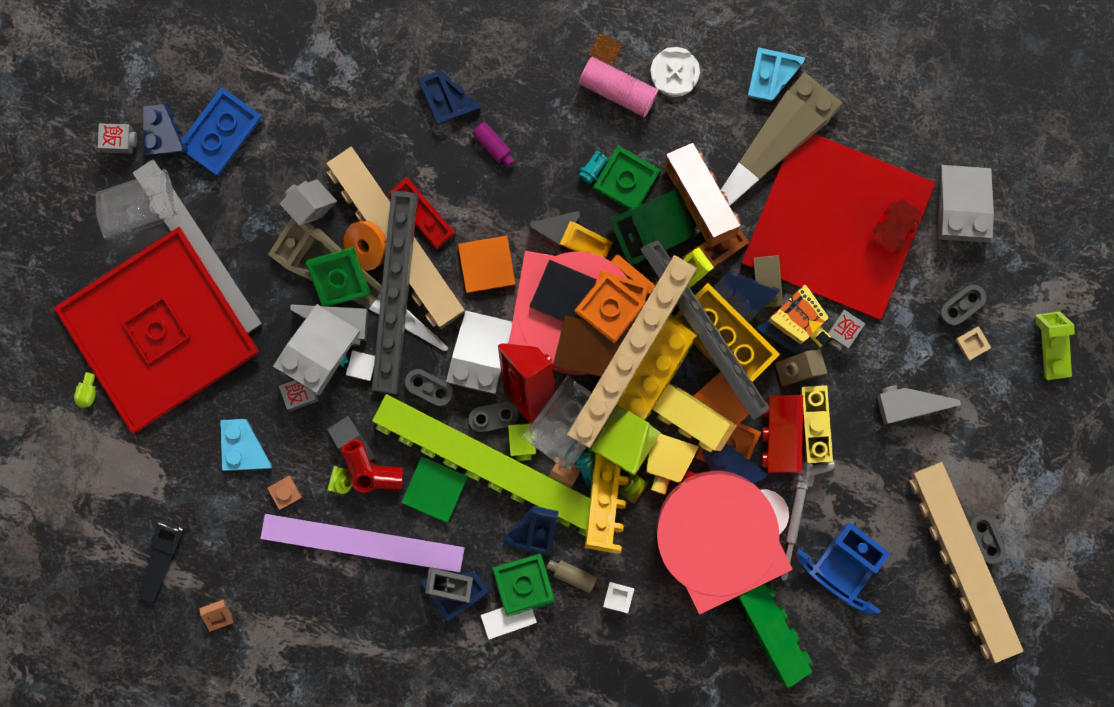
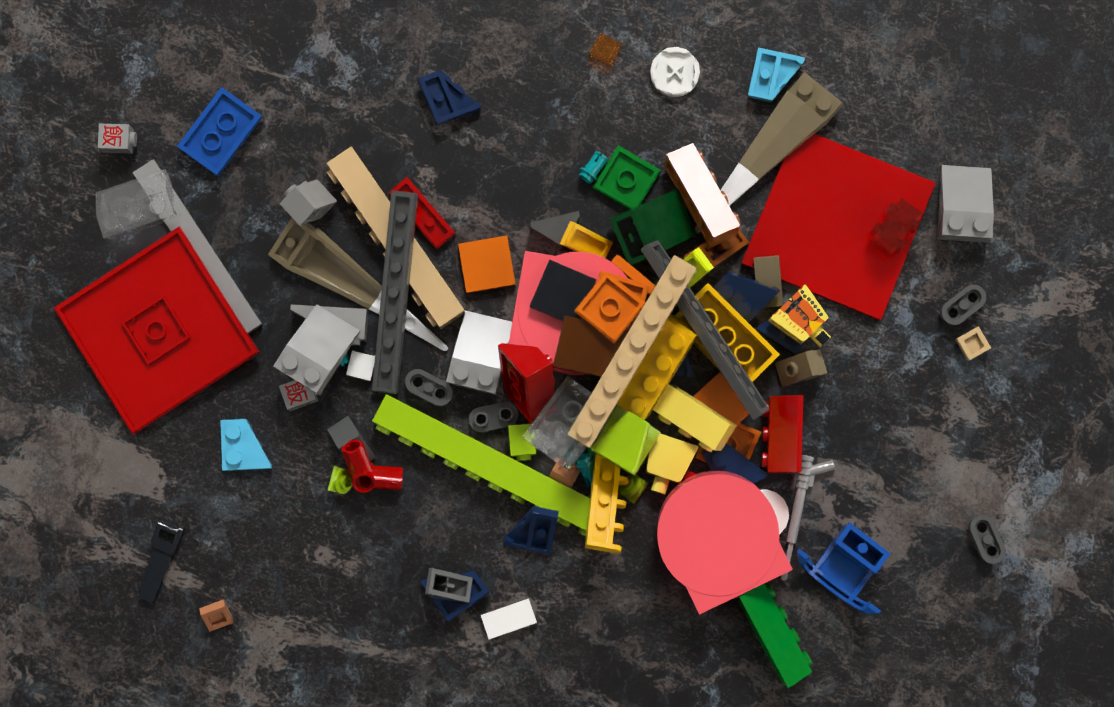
lime cylinder [74,372,96,408] -> none
dark blue wing [143,104,188,157] -> none
lavender tile [260,514,465,572] -> none
nougat plate [268,476,303,510] -> none
green tile [305,247,371,307] -> none
orange tile [344,221,387,271] -> none
green tile [401,457,468,523] -> none
magenta cylinder [472,122,515,167] -> none
green tile [493,553,556,617] -> none
dark tan cylinder [546,560,597,594] -> none
bright pink piece [578,56,658,118] -> none
white plate [603,582,634,613] -> none
light yellow slope [801,386,833,463] -> none
light grey brick [827,310,865,351] -> none
light grey slope [876,385,961,425] -> none
tan brick [909,462,1023,663] -> none
lime bracket [1035,311,1075,380] -> none

